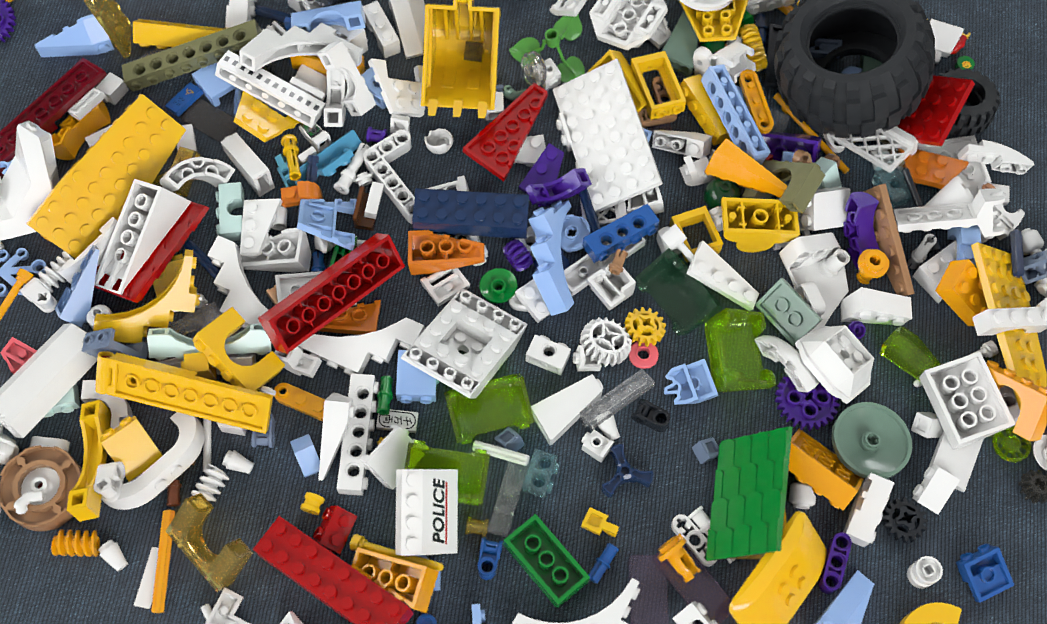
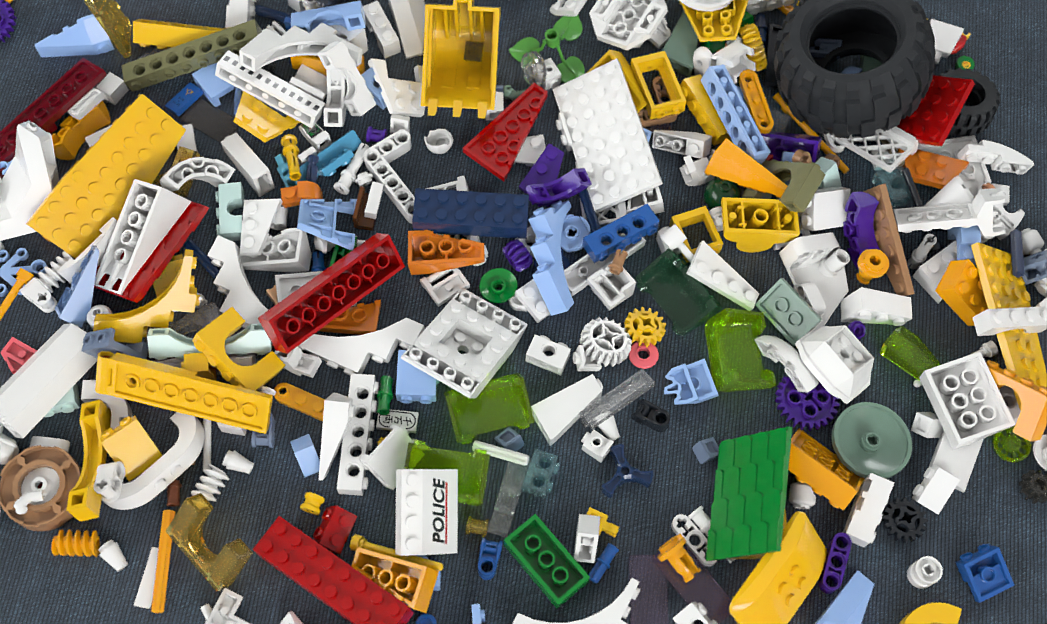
none -> white brick [574,514,600,563]

